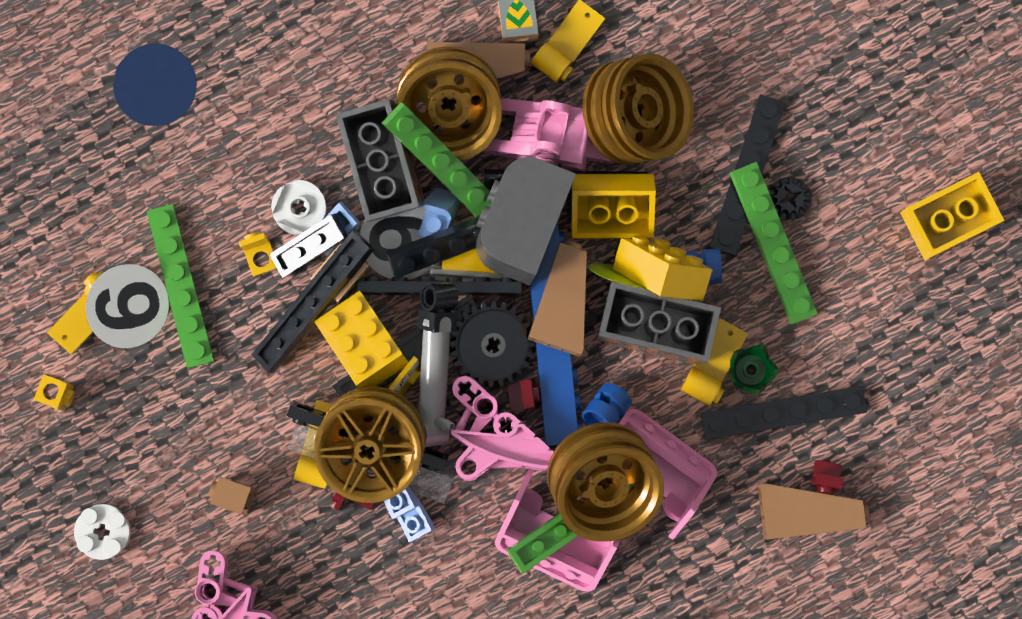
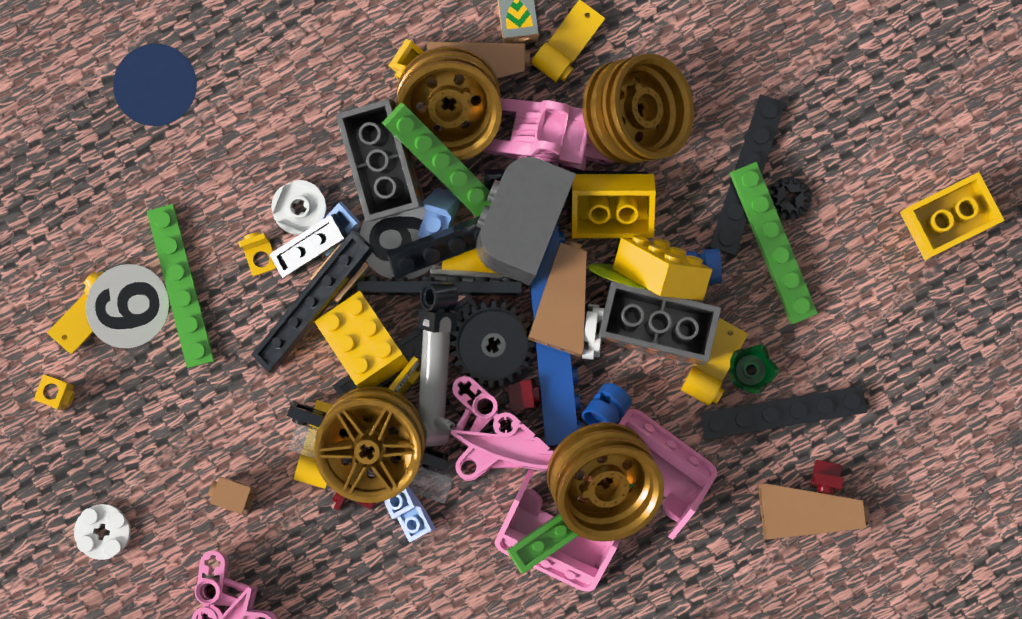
none -> yellow bracket [389,39,424,80]
none -> white plate [582,304,604,360]

